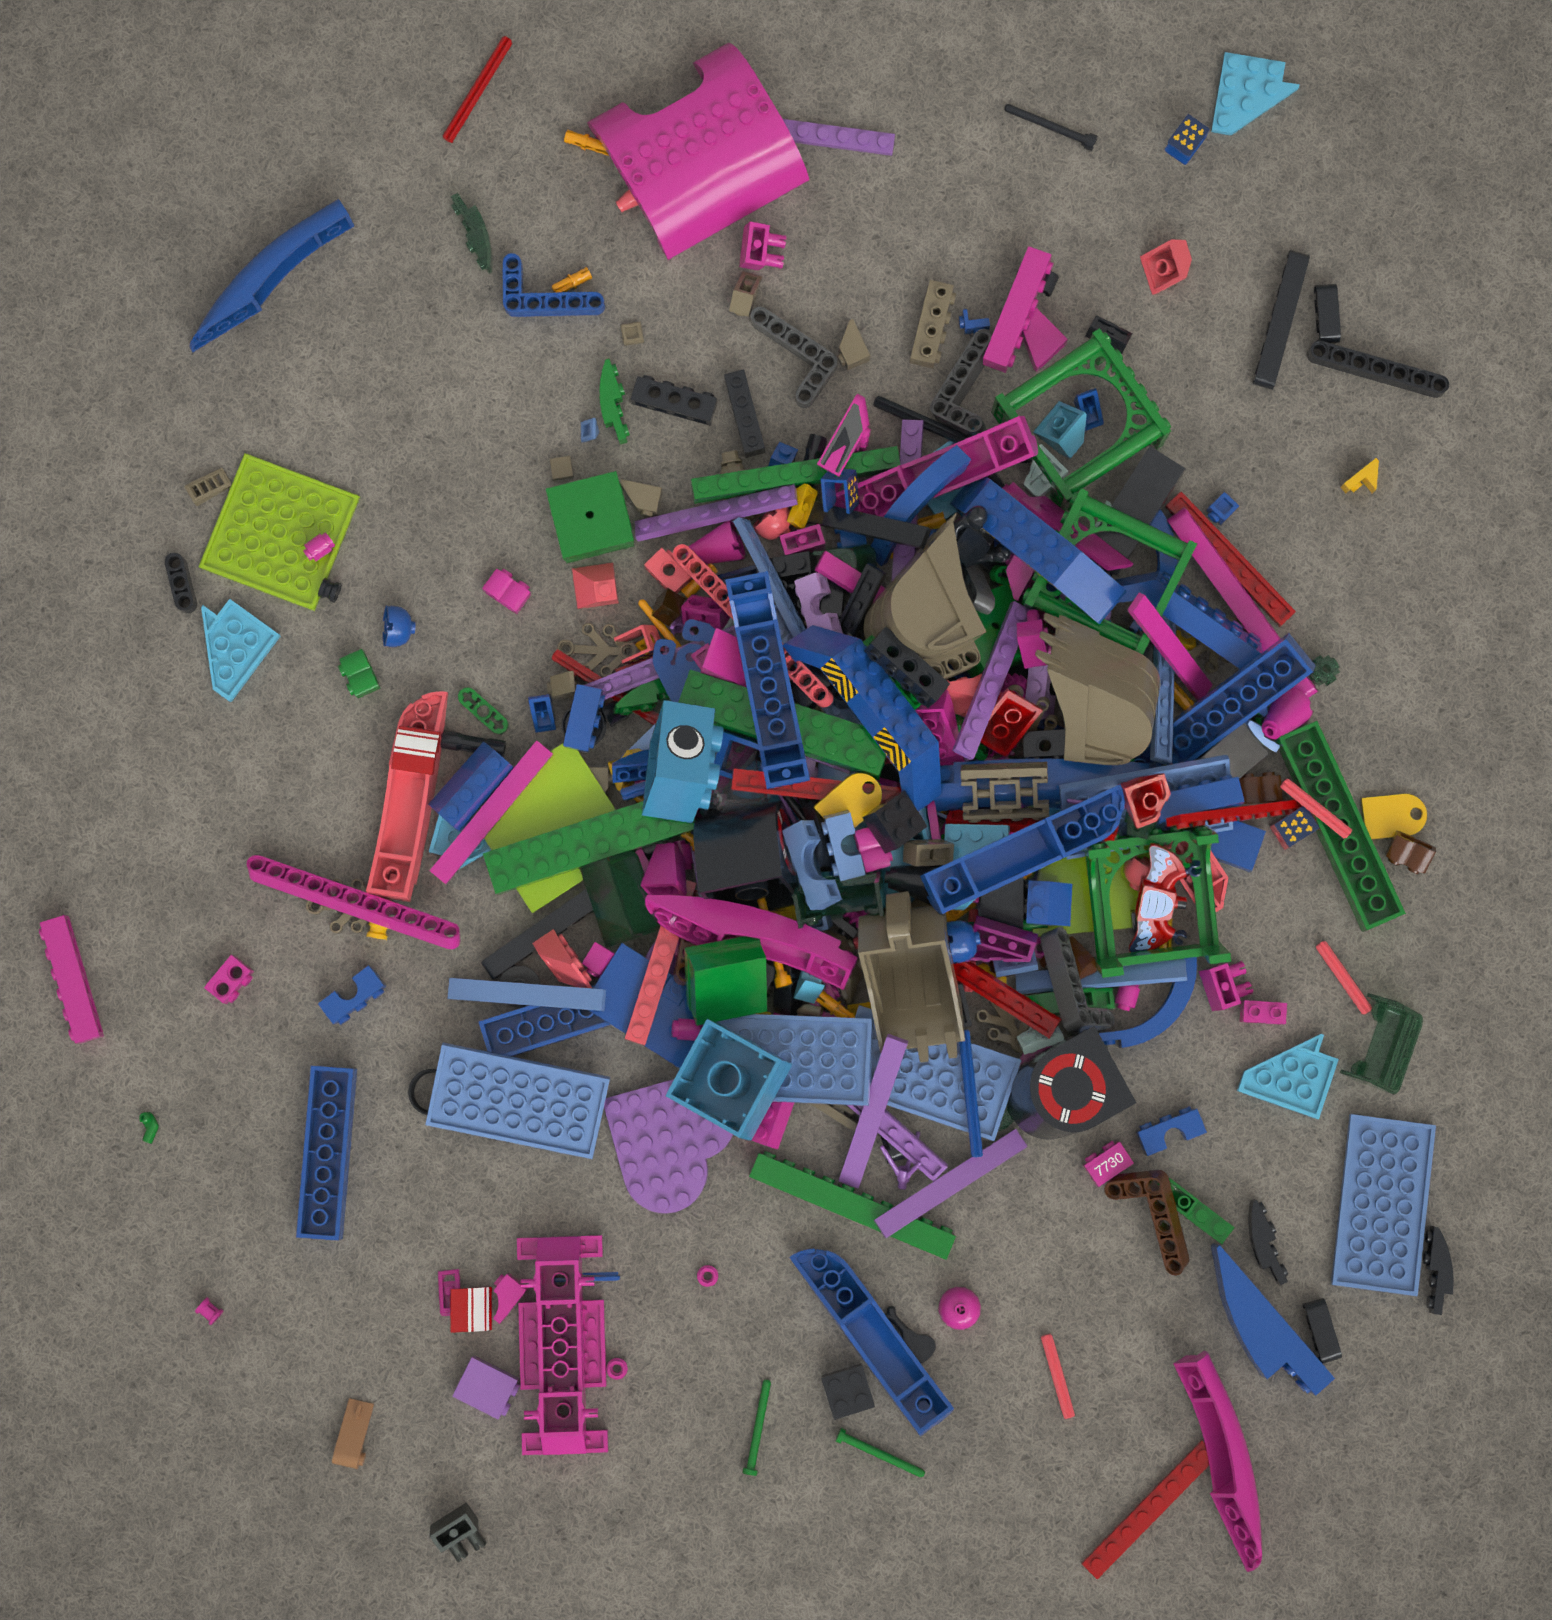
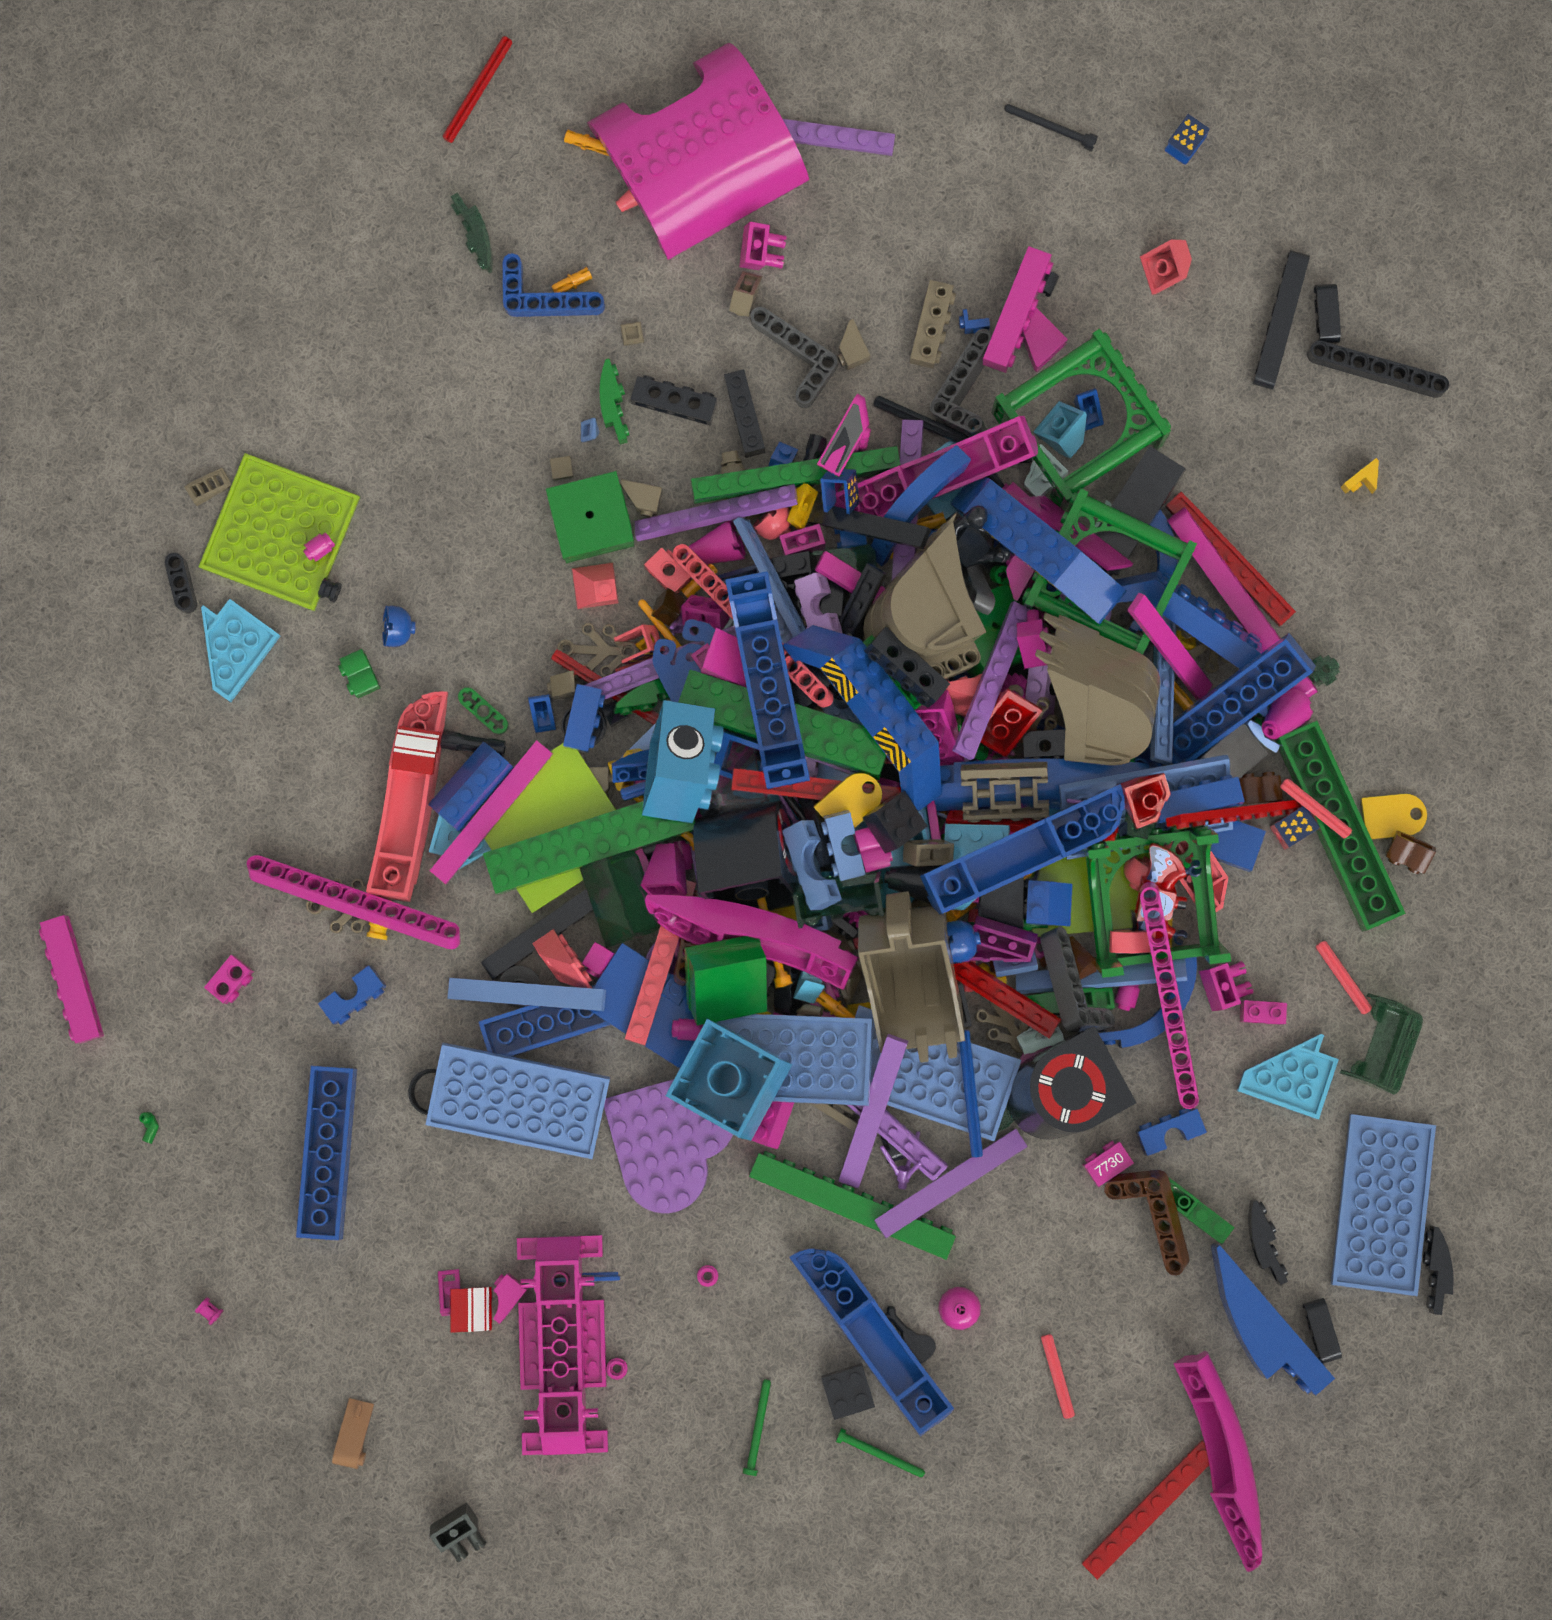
blue slope [189,199,354,352] -> none
medium lavender brick [452,1356,520,1419] -> none
dark pink brick [482,568,531,614] -> none
black slope [1085,315,1133,354] -> none
blue bracket [1206,492,1239,525] -> none
medium azure wing [1211,52,1299,135] -> none
none -> coral slope [1109,929,1156,953]
none -> dark pink beam [1140,882,1199,1109]

